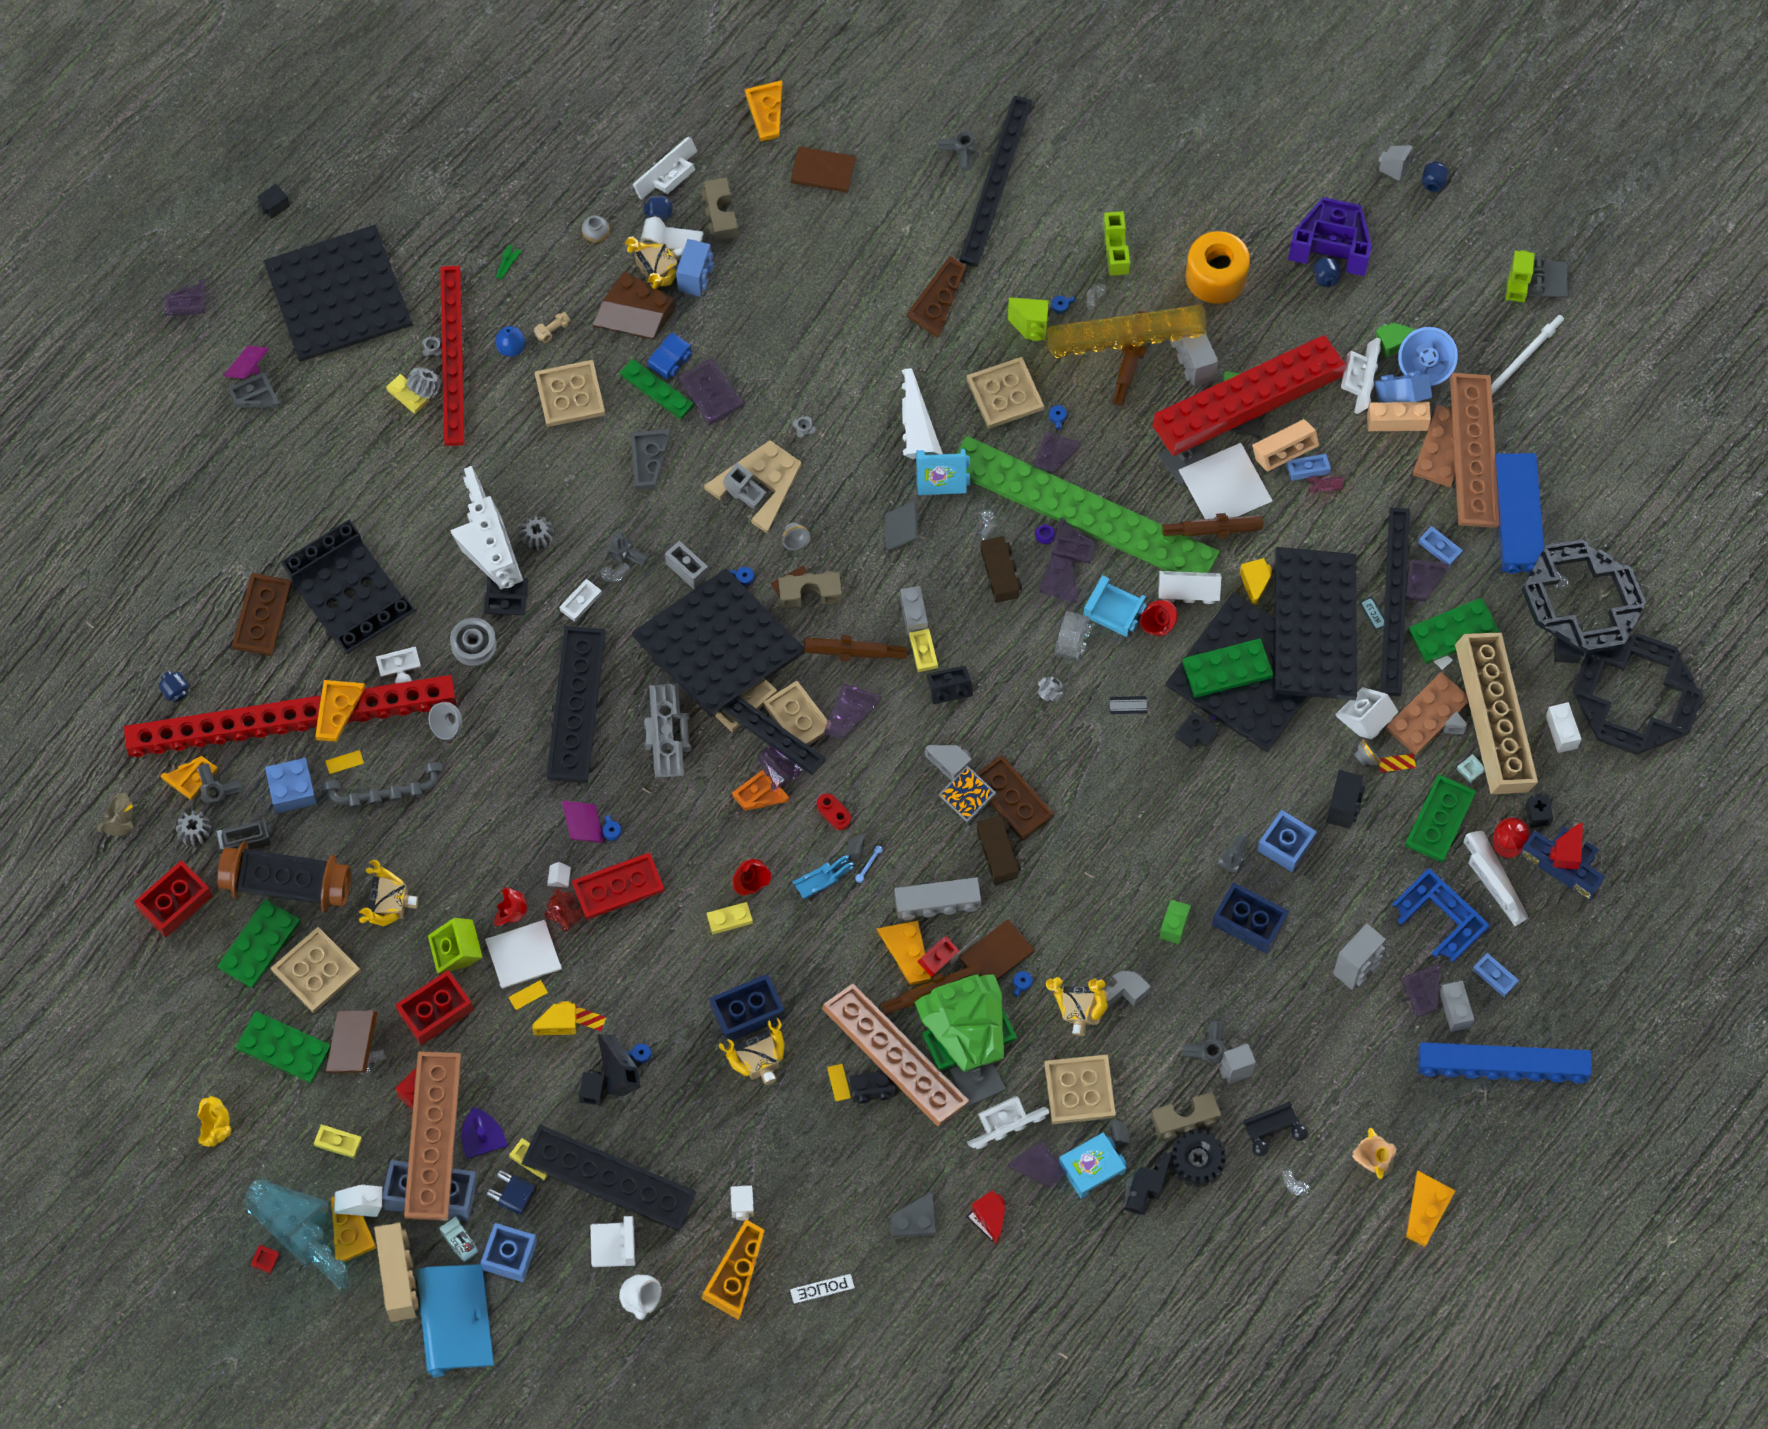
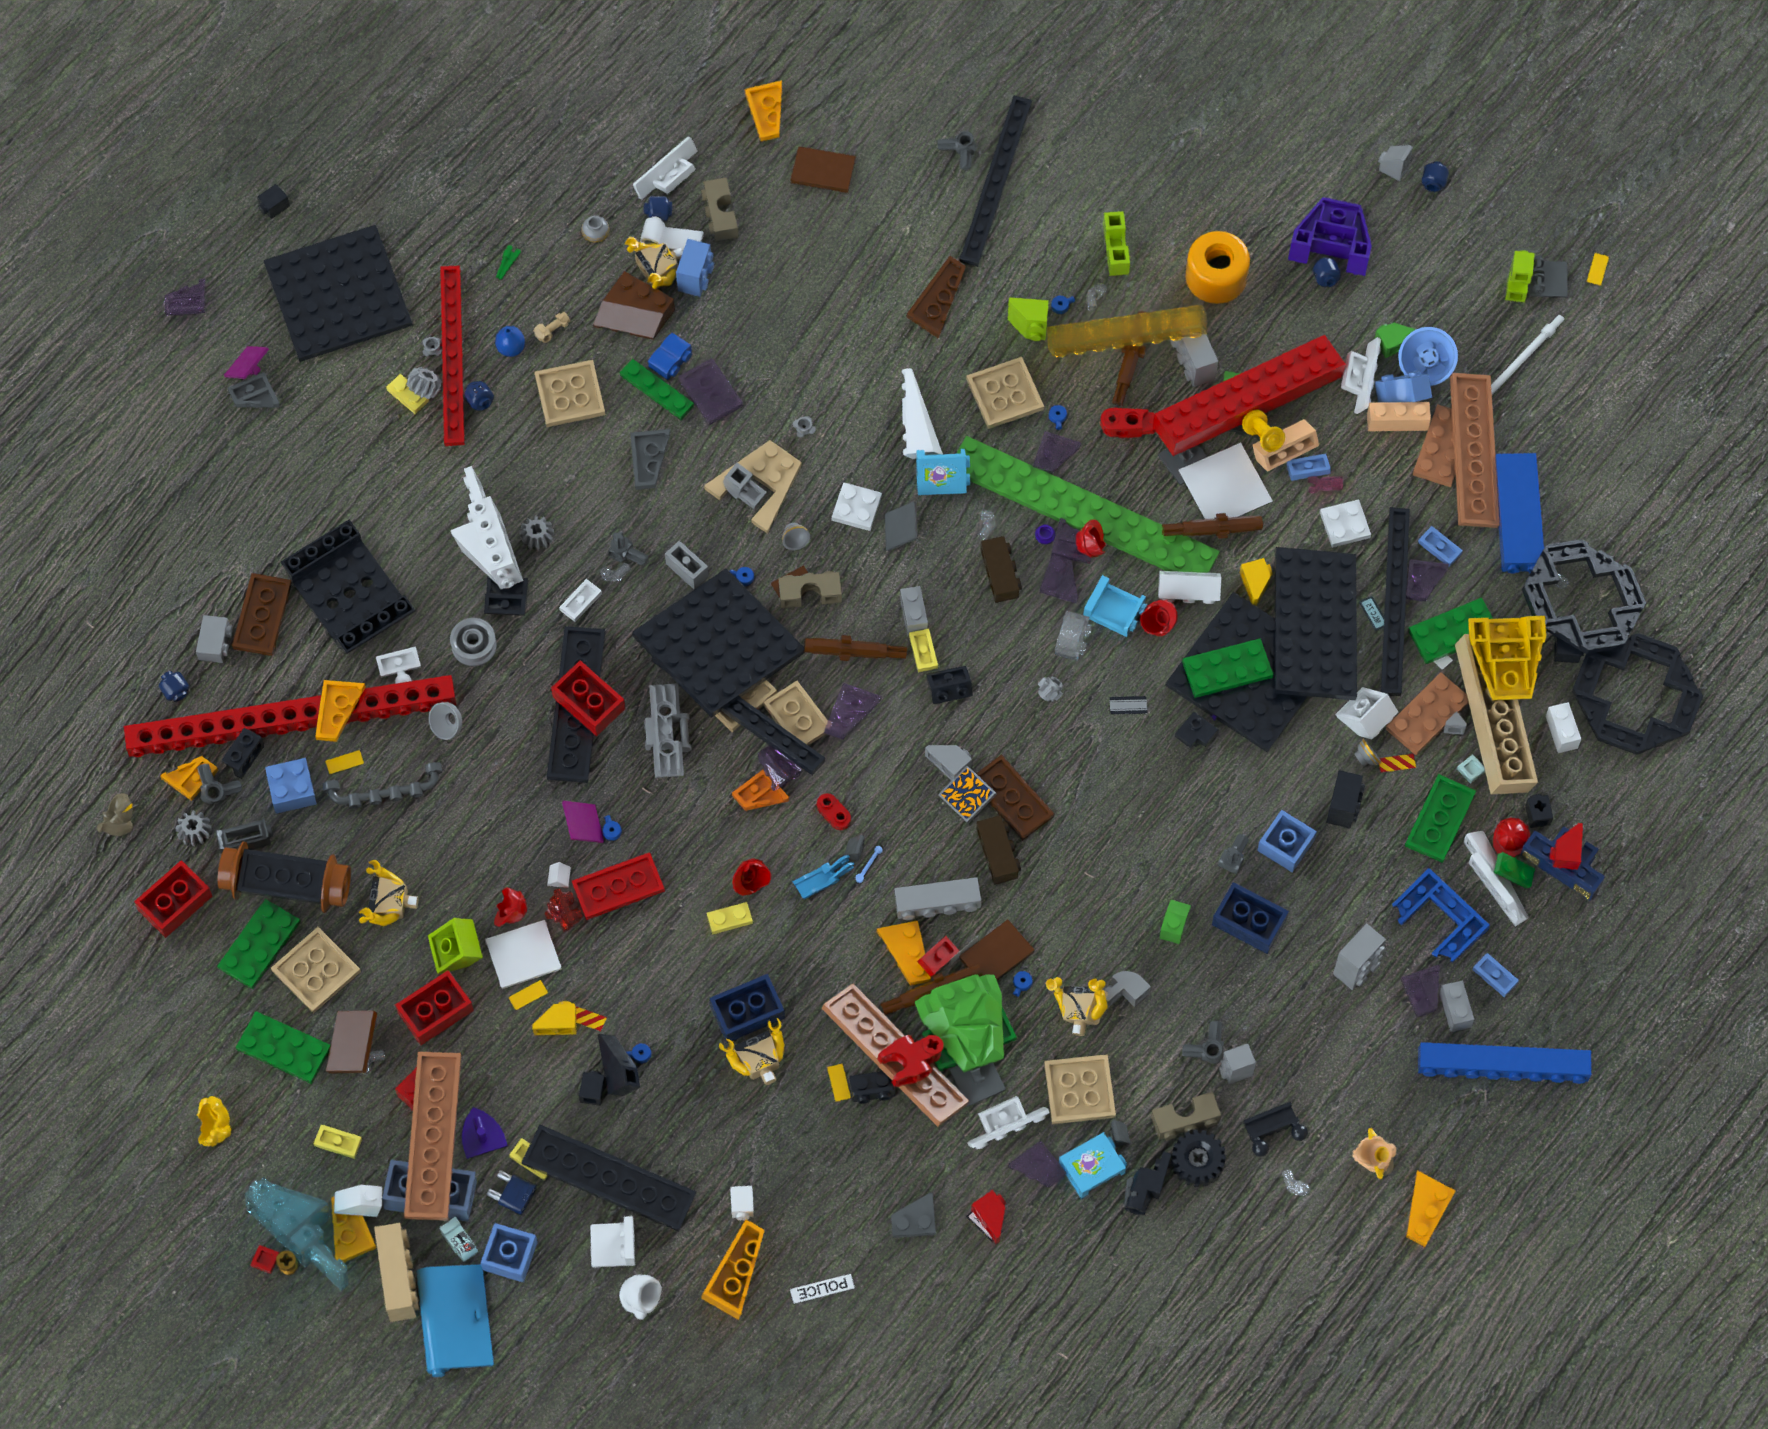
none -> light grey brick [196,615,232,663]
none -> black bracket [222,728,264,779]
none -> pearl gold bush [276,1250,298,1275]
none -> dark blue head [464,381,494,411]
none -> red brick [551,660,626,736]
none -> white plate [832,482,882,531]
none -> red piece [877,1035,944,1087]
none -> red piece [1075,519,1106,558]
none -> red piece [1100,408,1156,438]
none -> yellow hose [1242,410,1285,452]
none -> white plate [1320,499,1371,548]
none -> yellow wedge [1468,616,1546,700]
none -> green plate [1494,852,1535,889]
none -> yellow sticker [1587,253,1609,285]

